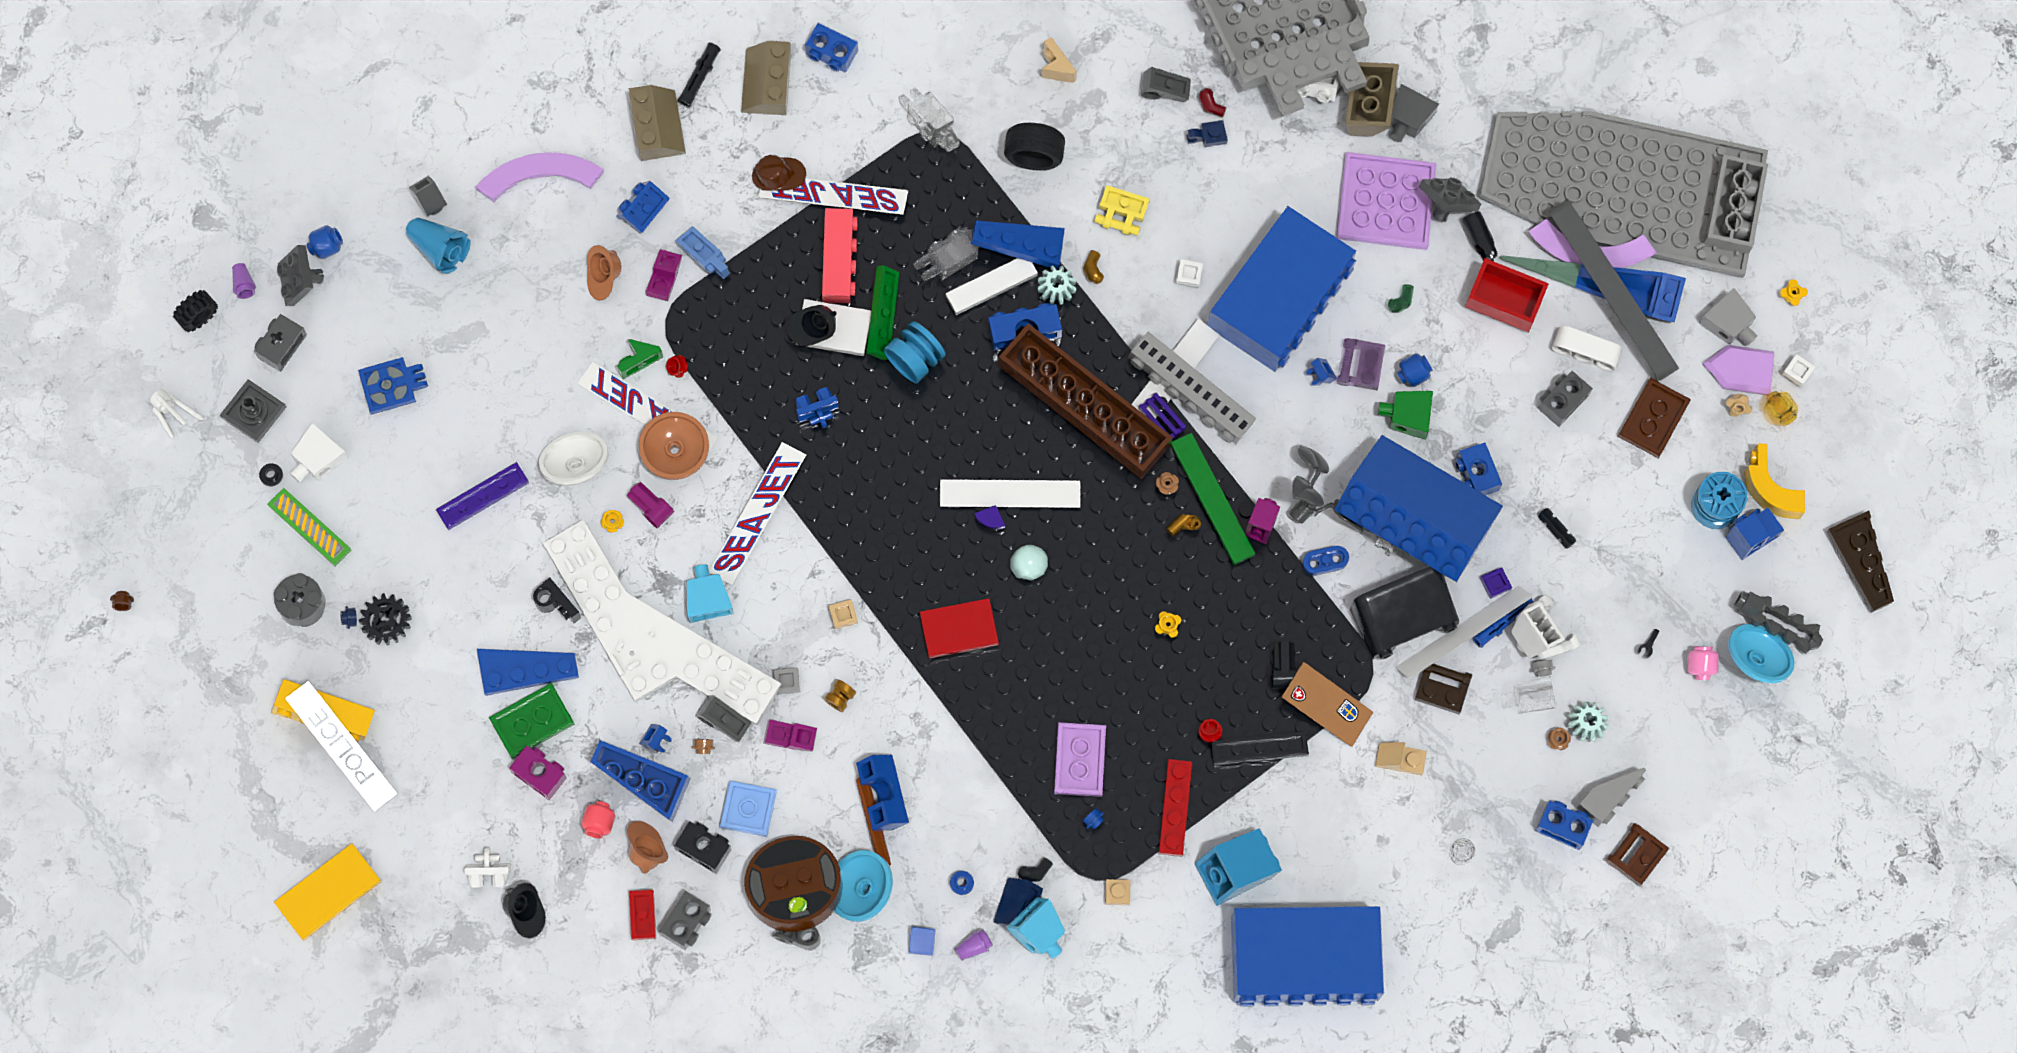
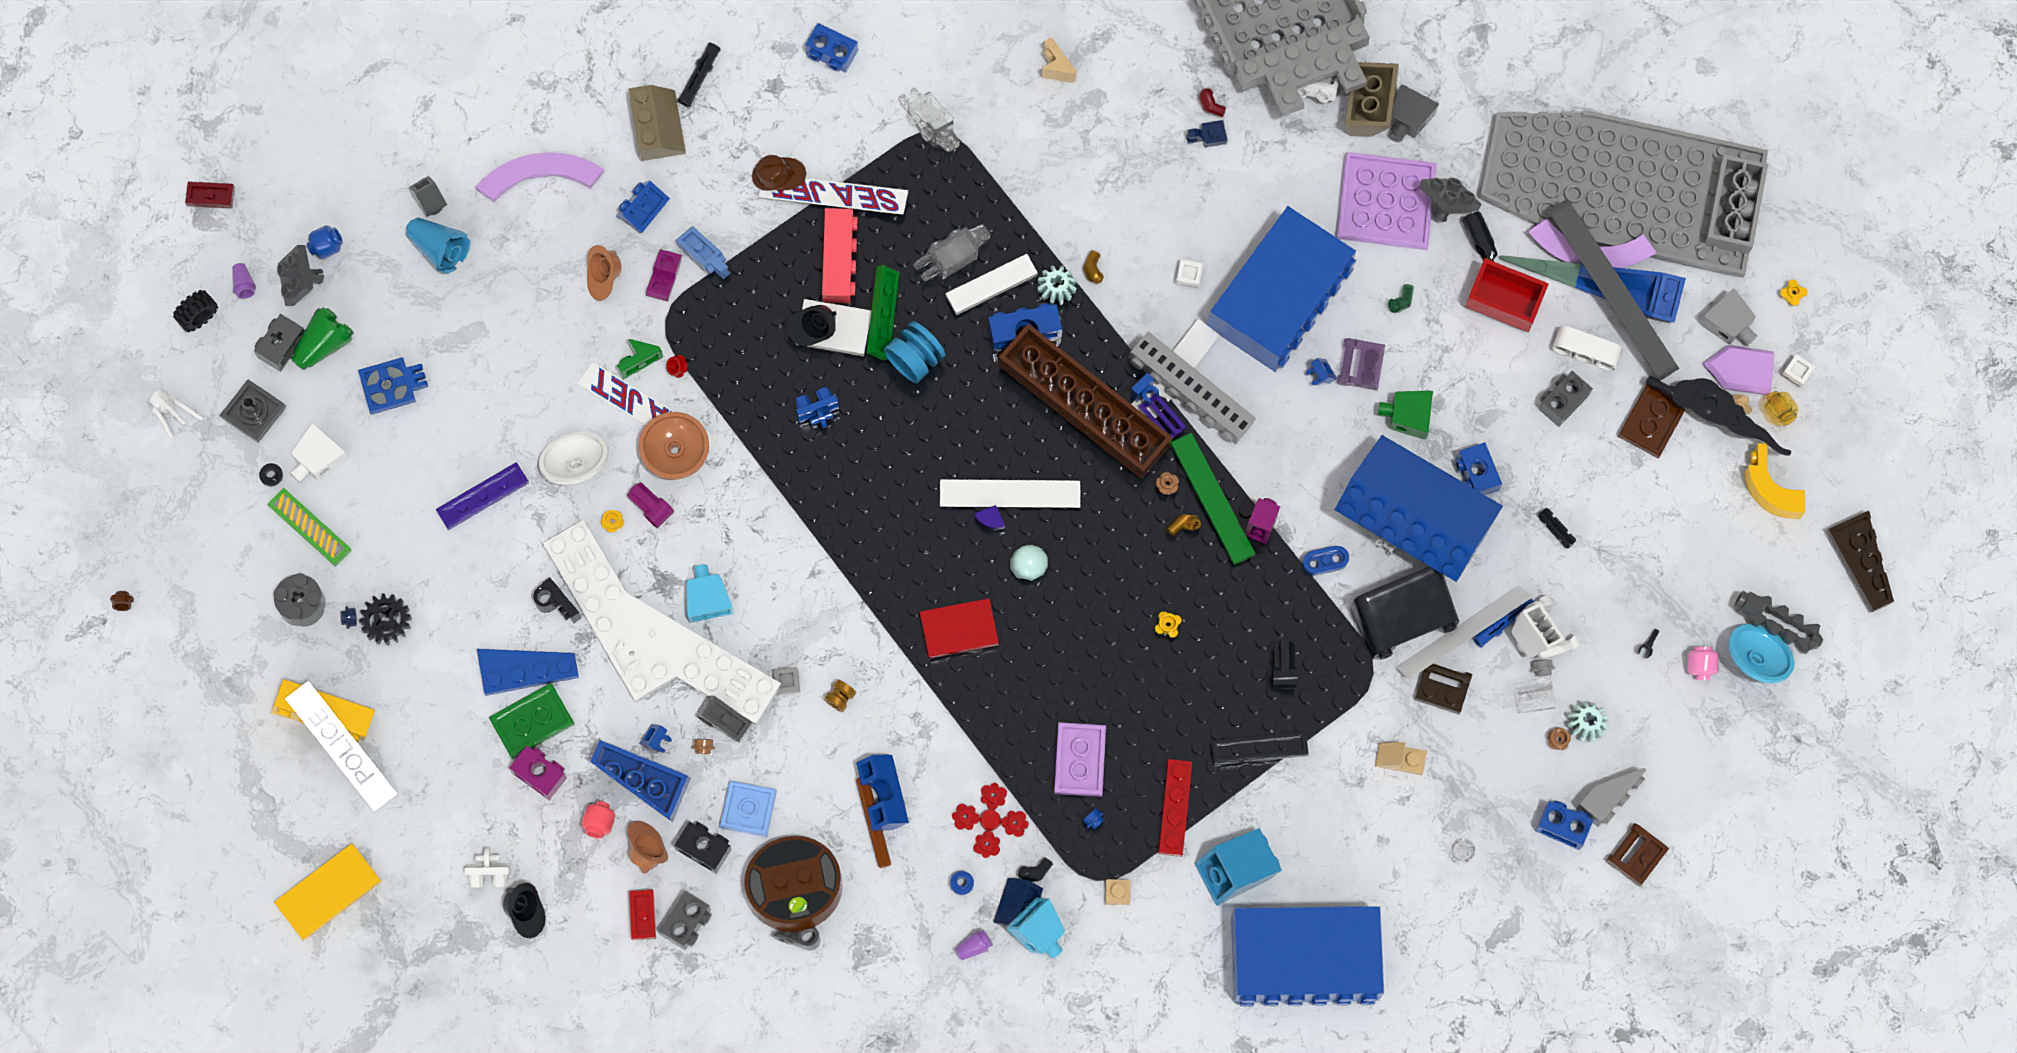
sticker [709,442,806,585] -> none
dark tan slope [741,41,791,115] -> none
magenta slope [763,719,817,752] -> none
tan plate [829,599,858,630] -> none
medium azure dish [834,850,893,922] -> none
slope [909,927,935,956] -> none
blue wing [971,221,1065,270] -> none
black tyre [1004,122,1065,170] -> none
light yellow plate [1094,185,1150,236] -> none
dark grey plate [1141,67,1191,102] -> none
red plate [1199,719,1223,742] -> none
medium nougat sticker [1282,662,1373,747] -> none
dark grey plant [1289,444,1363,533] -> none
blue head [1397,353,1433,387] -> none
dark purple tile [1480,567,1513,599] -> none
dark azure wheel [1691,472,1748,529] -> none
blue brick [1726,508,1784,560] -> none
none -> dark red plate [185,181,235,208]
none -> green cone [291,307,355,370]
none -> red plant [952,783,1029,858]
none -> blue tile [1130,373,1159,405]
none -> black piece [1645,375,1791,456]

